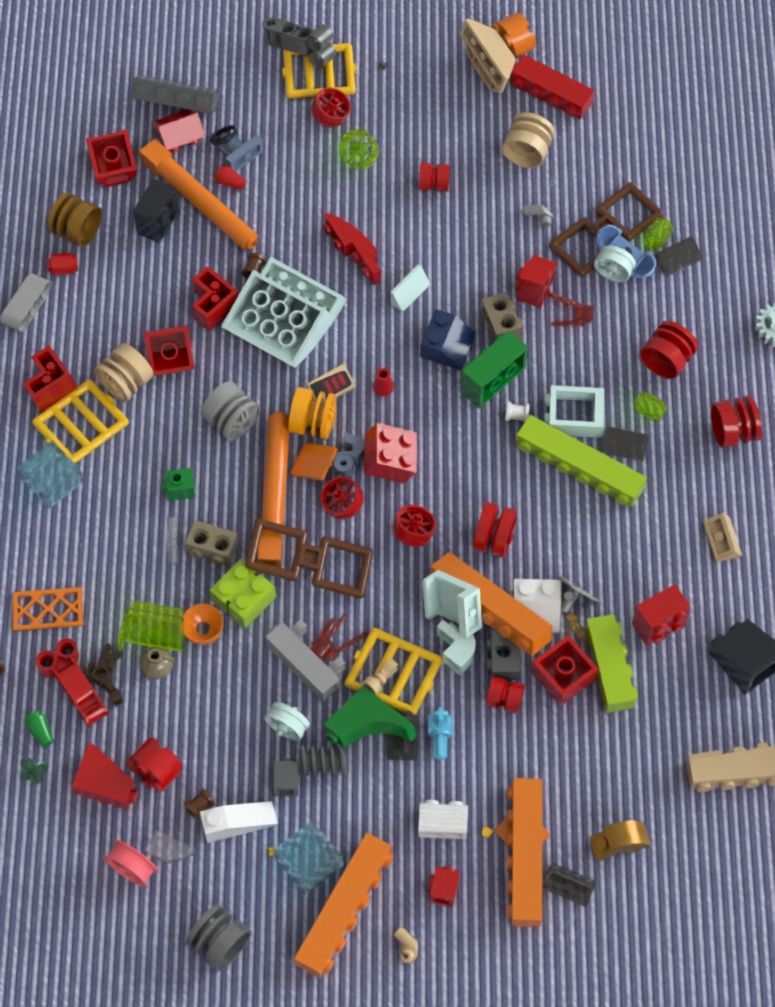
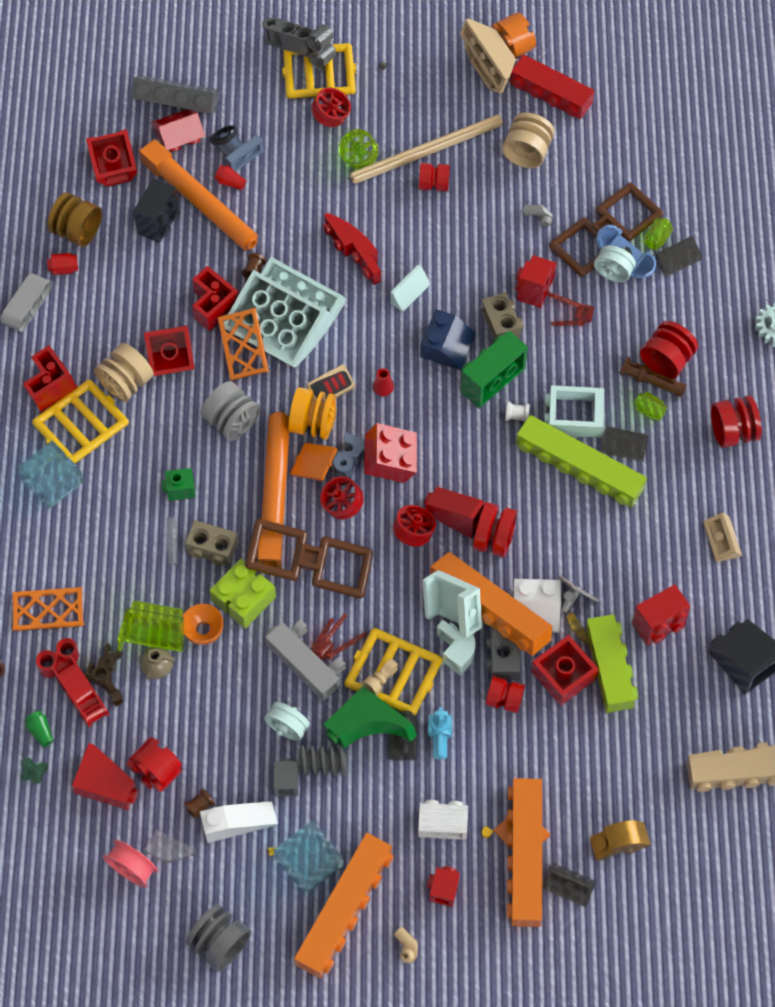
none -> orange window [218,308,269,381]
none -> tan axle [350,115,503,184]
none -> red slope [424,486,485,539]
none -> reddish brown pin [620,357,687,398]

